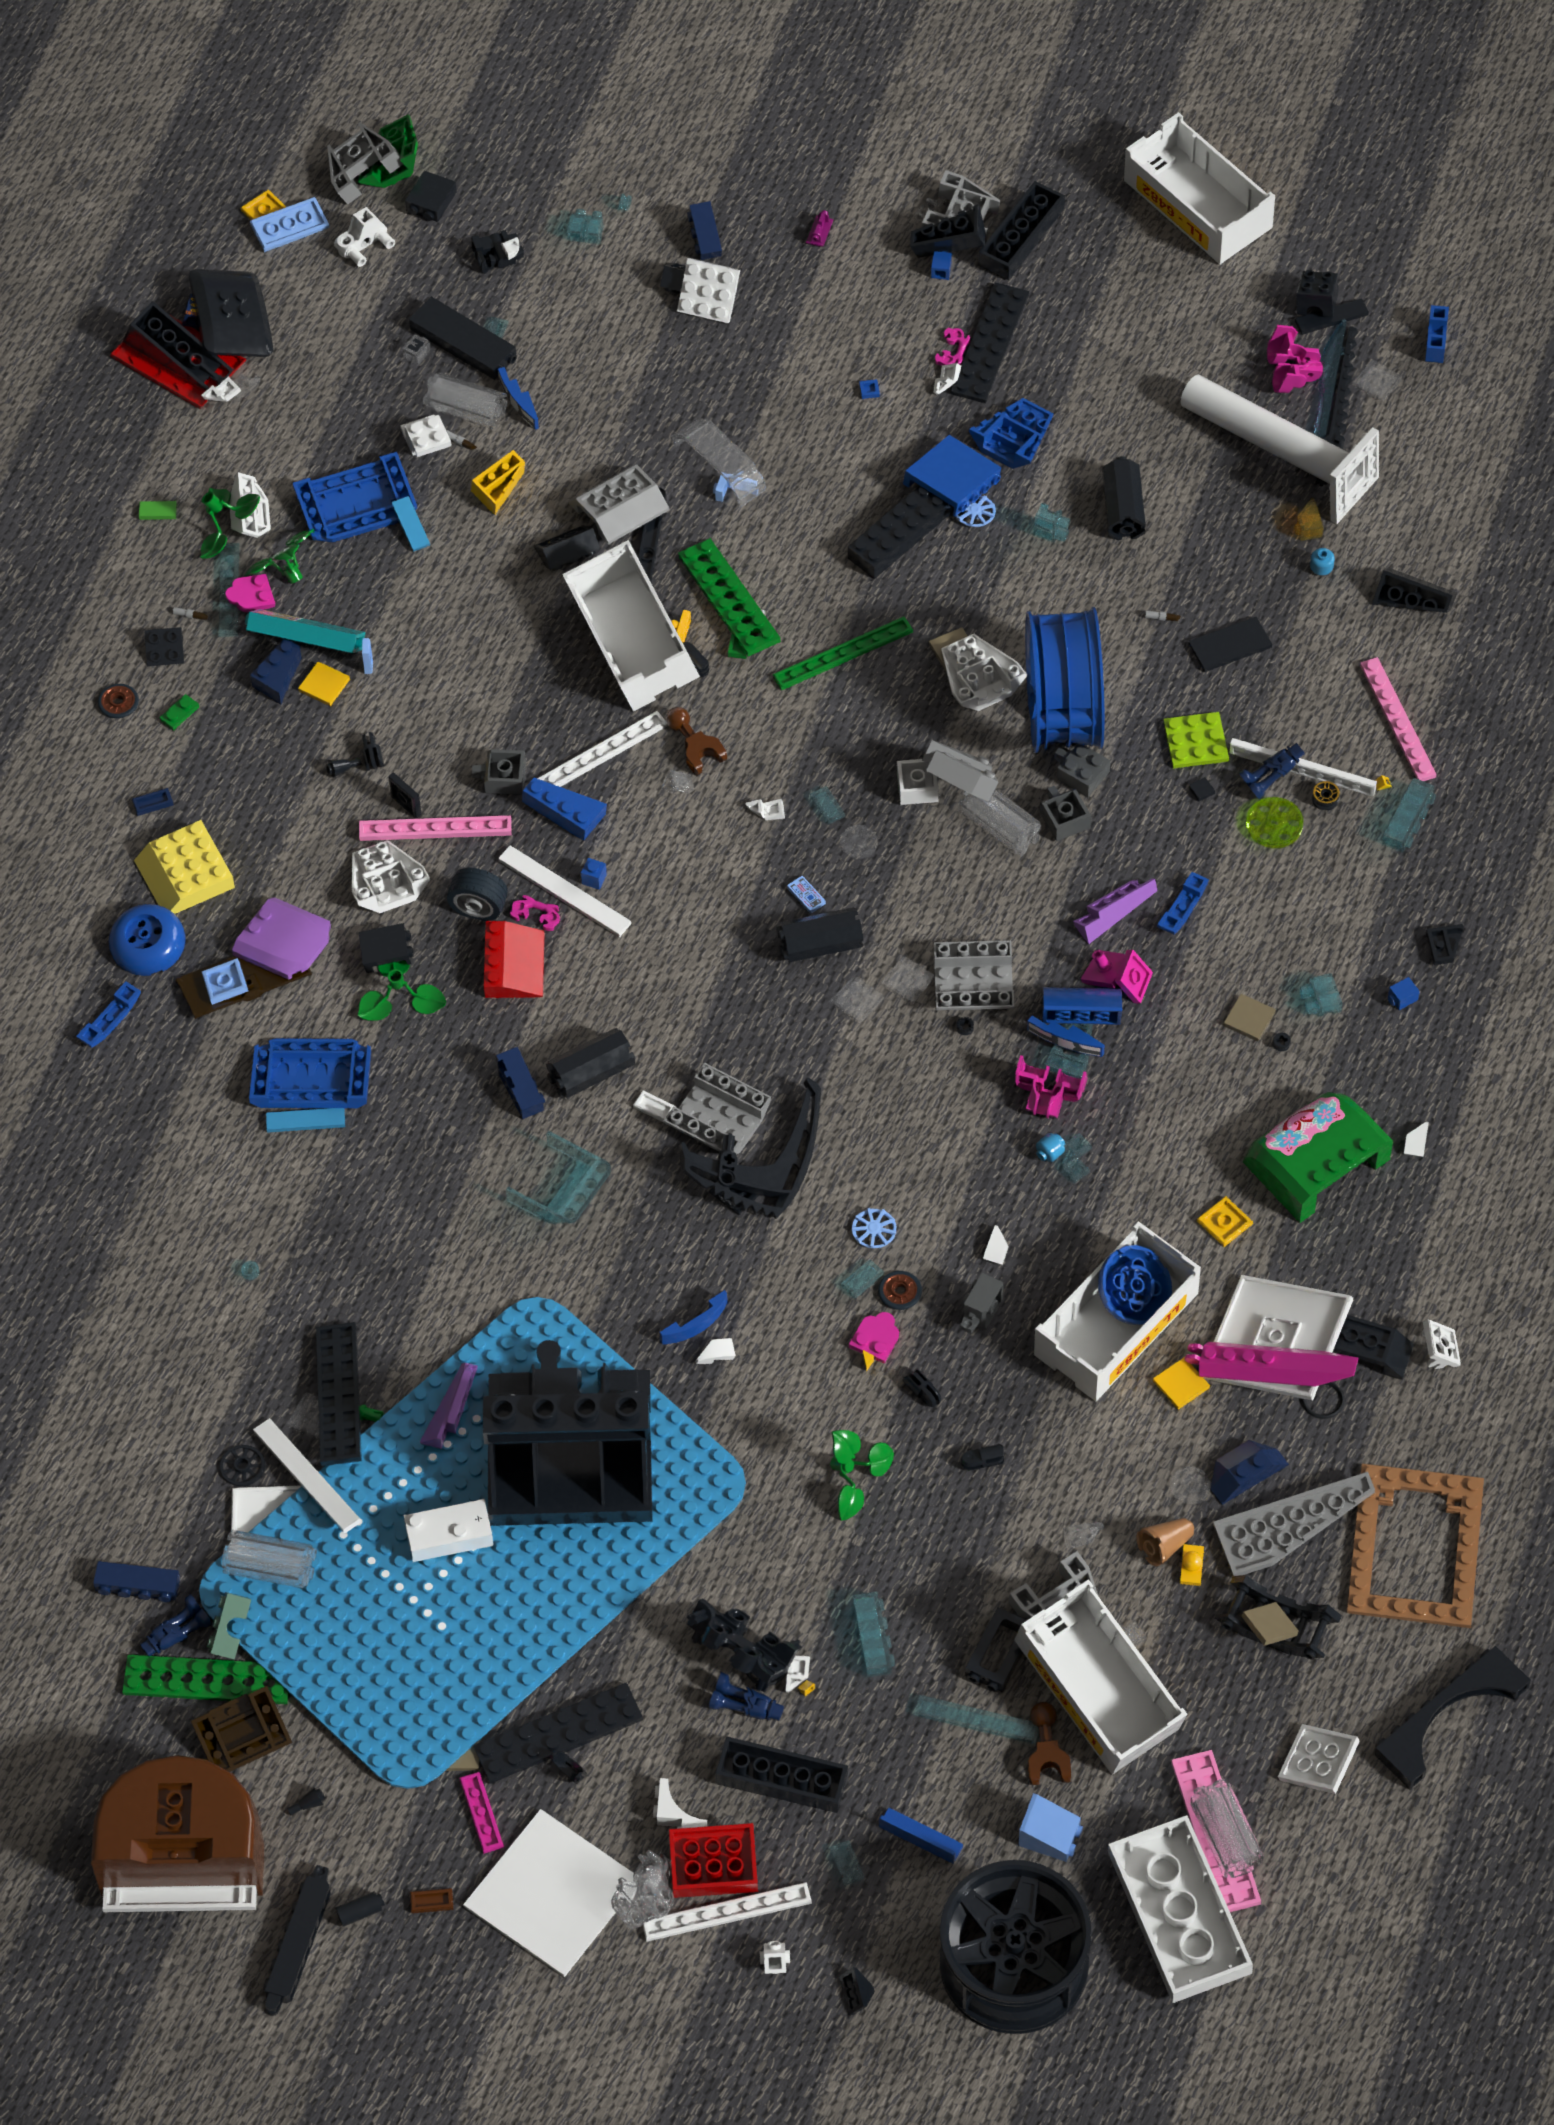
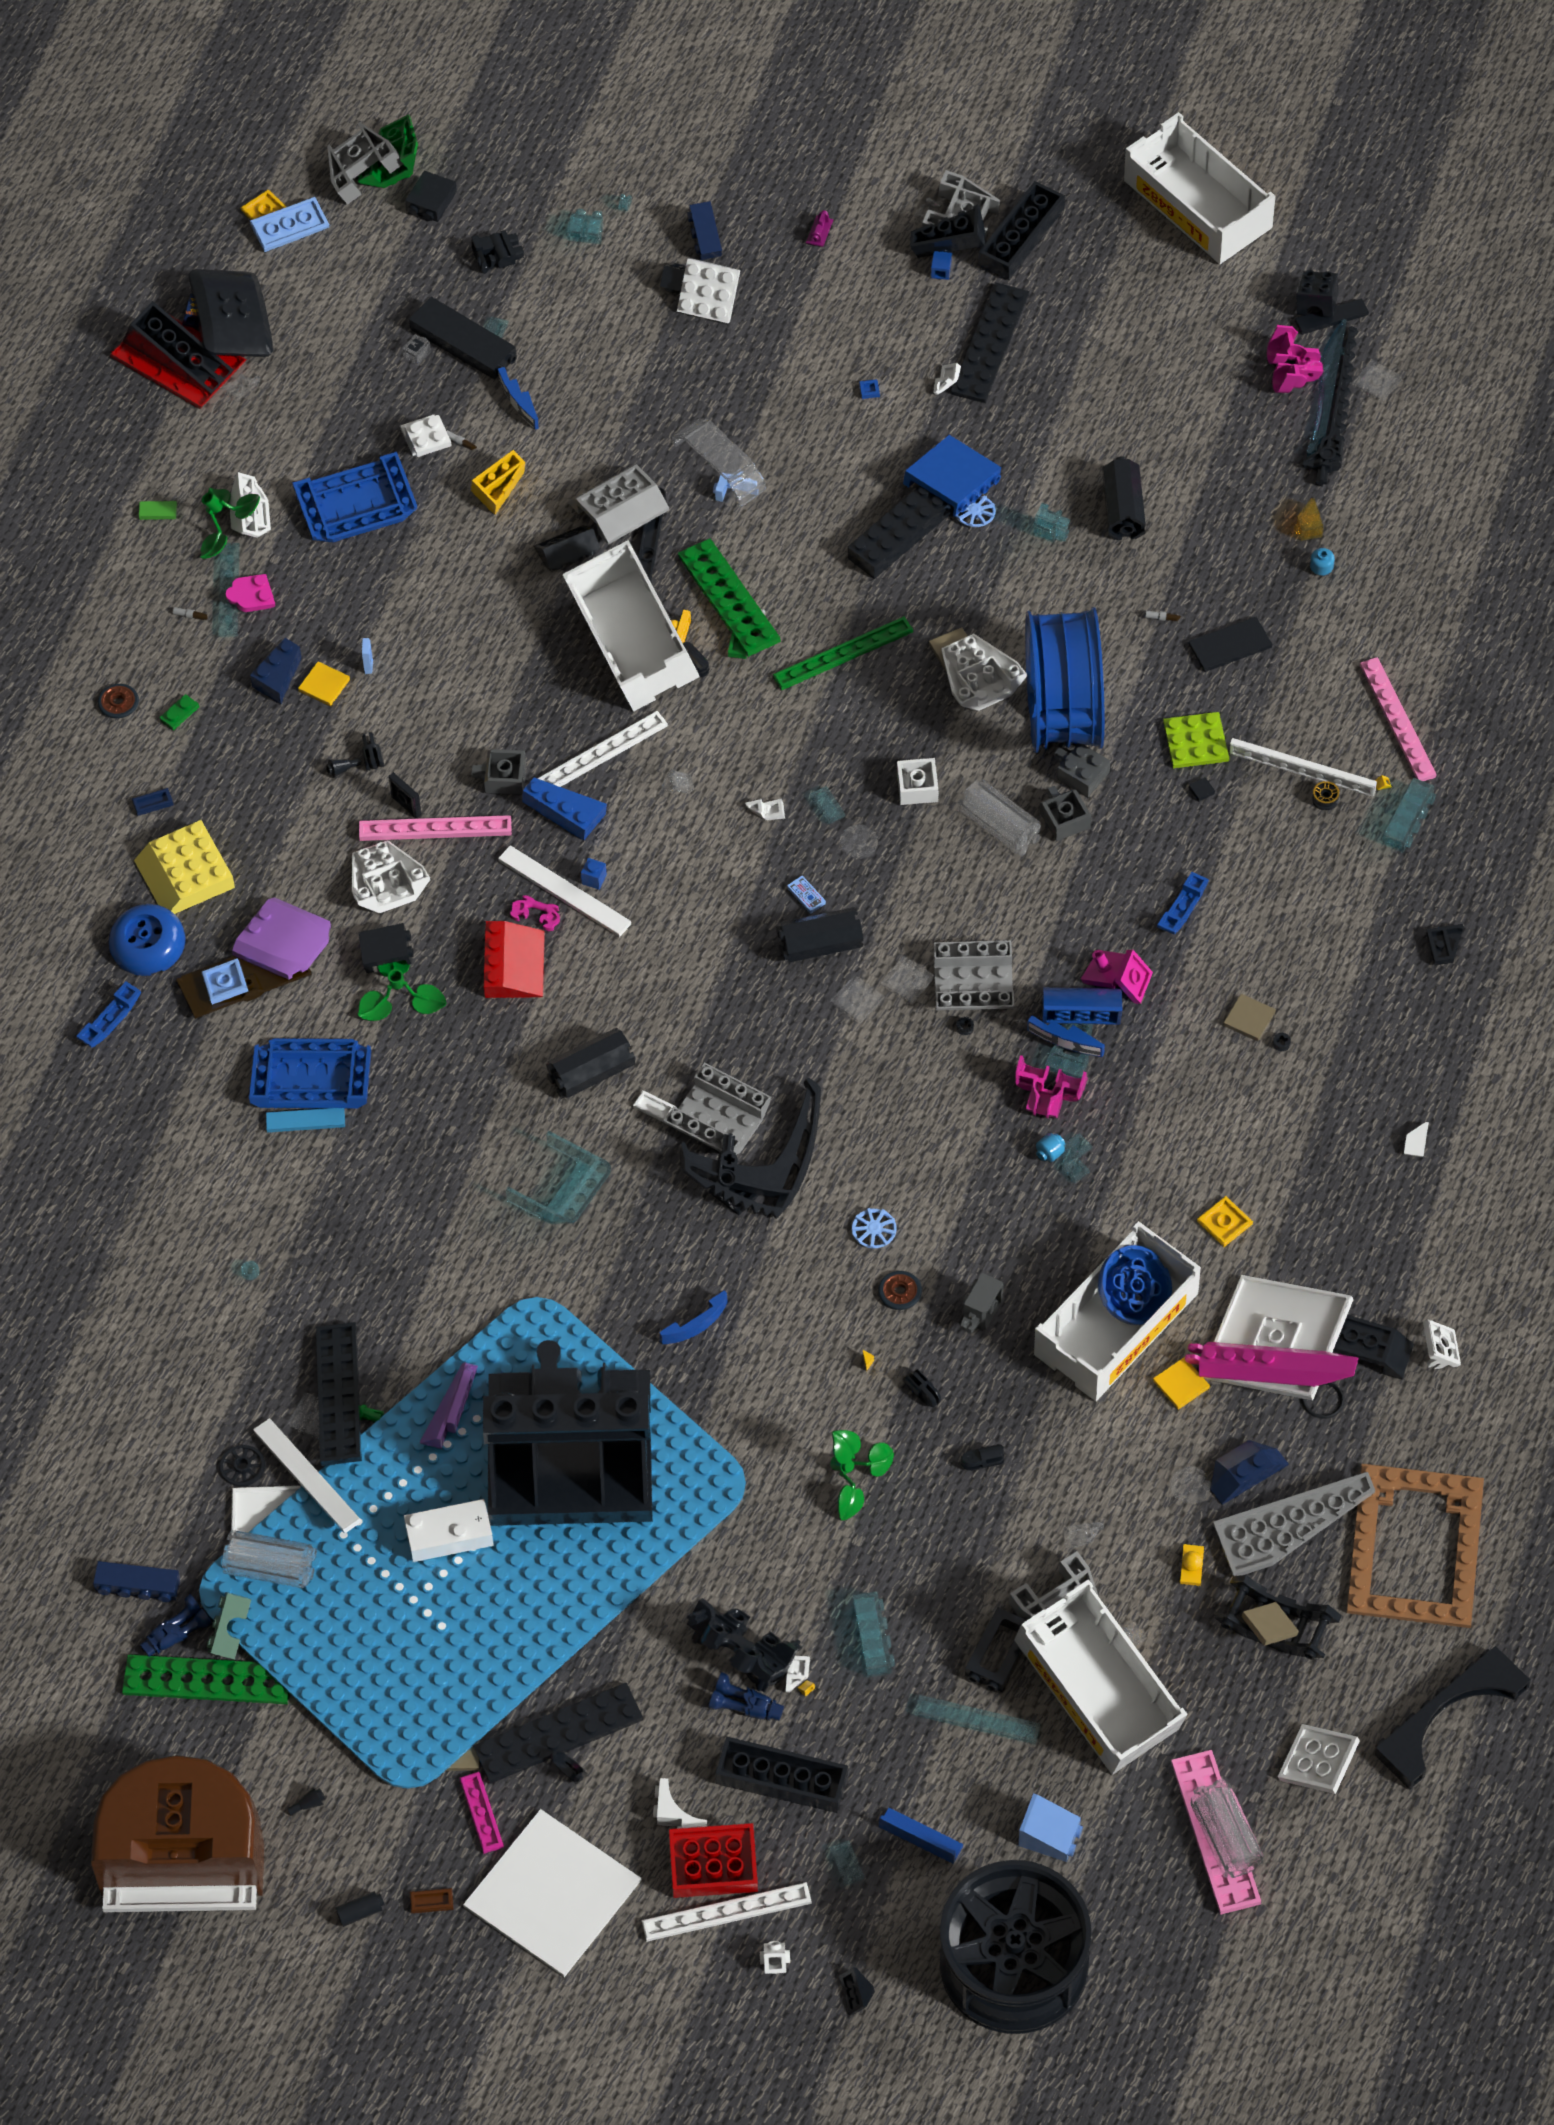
black hinge [144,627,184,667] -> none
dark brown slope [191,1686,292,1772] -> none
white slope [201,376,241,402] -> none
green plant [244,529,315,584] -> none
teal brick [245,609,366,653] -> none
black hinge [263,1865,331,2016] -> none
white piece [334,207,395,267] -> none
dark azure tile [392,496,430,552] -> none
clear brick [423,372,507,430] -> none
black wheel [447,867,508,921] -> none
dark blue wedge [496,1046,545,1119] -> none
white tile [501,237,519,260] -> none
clear animal [611,1849,674,1930] -> none
reddish brown piece [666,707,727,776] -> none
white slope [695,1338,736,1364] -> none
clear light blue tile [841,1259,884,1298] -> none
dark pink plate [849,1312,899,1364] -> none
light grey wedge [922,740,998,802] -> none
dark pink helmet [935,328,970,366] -> none
blue wedge [969,398,1054,469] -> none
white slope [983,1225,1009,1265] -> none
reddish brown piece [1028,1702,1071,1786] -> none
medium lavender wedge [1073,878,1157,944] -> none
white plate [1108,1815,1253,2003] -> none
medium nougat cone [1136,1518,1194,1567] -> none
white piece [1181,374,1379,524] -> none
dark blue piece [1239,743,1305,800] -> none
green slope [1243,1092,1393,1223] -> none
clear neon green wedge [1246,797,1303,848] -> none
clear light blue hips [1299,973,1343,1017] -> none
black wedge [1372,567,1457,613] -> none
blue brick [1388,977,1420,1010] -> none
blue arch [1425,305,1449,363] -> none

